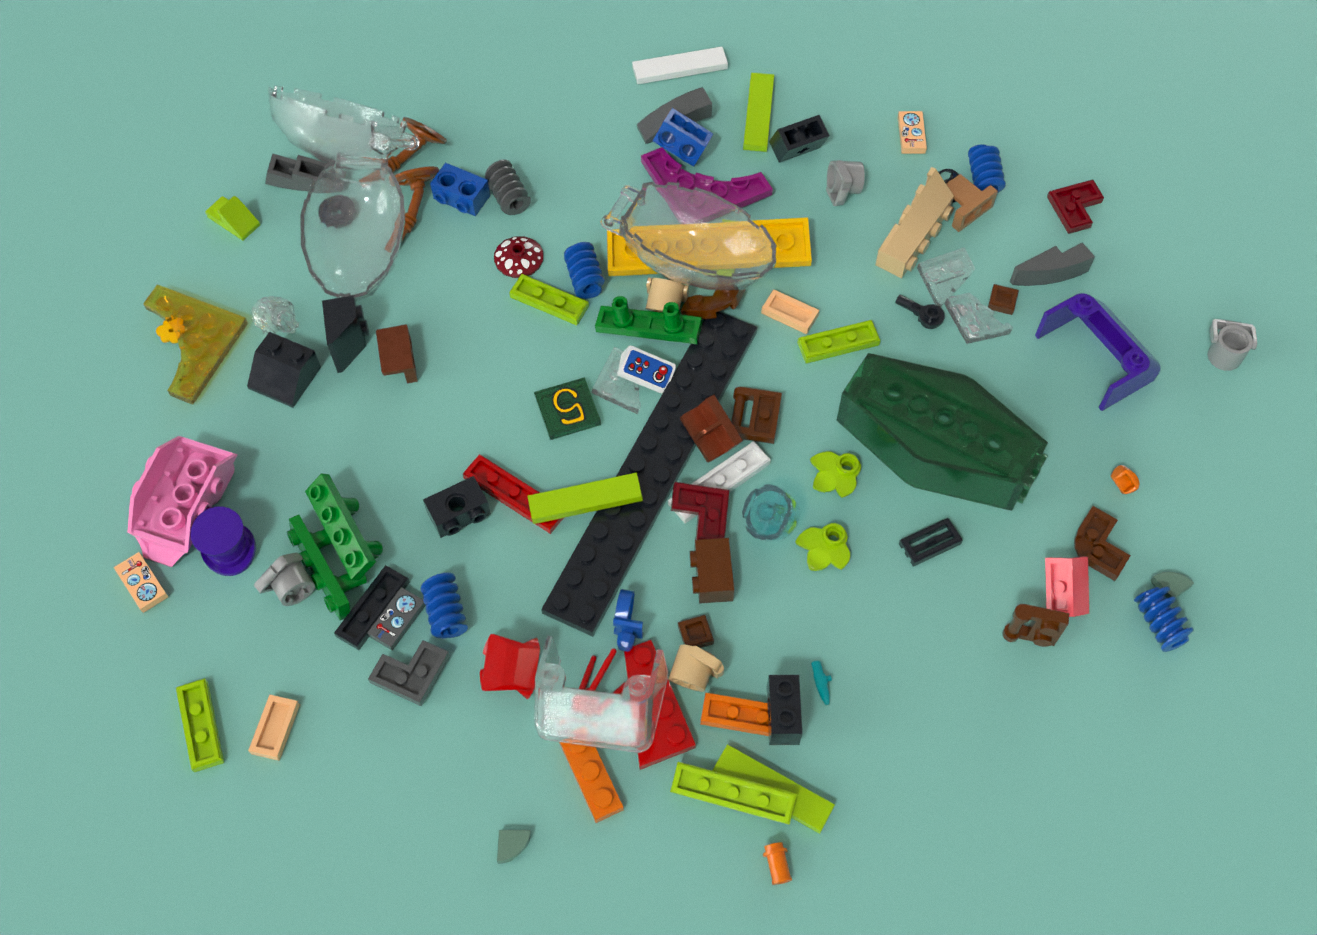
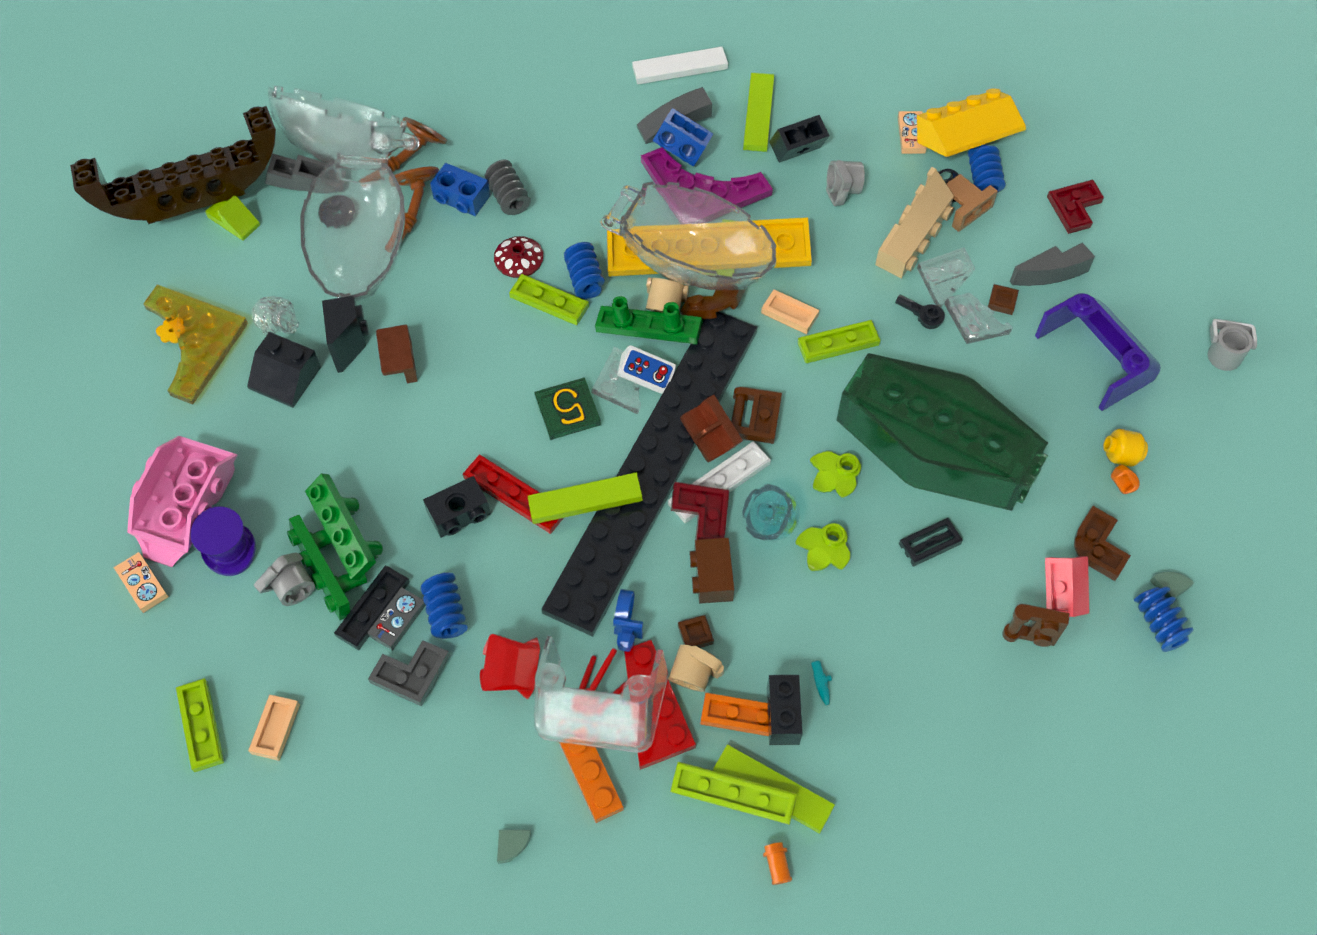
none -> dark brown slope [70,106,276,225]
none -> yellow slope [917,88,1026,157]
none -> yellow head [1103,429,1148,467]

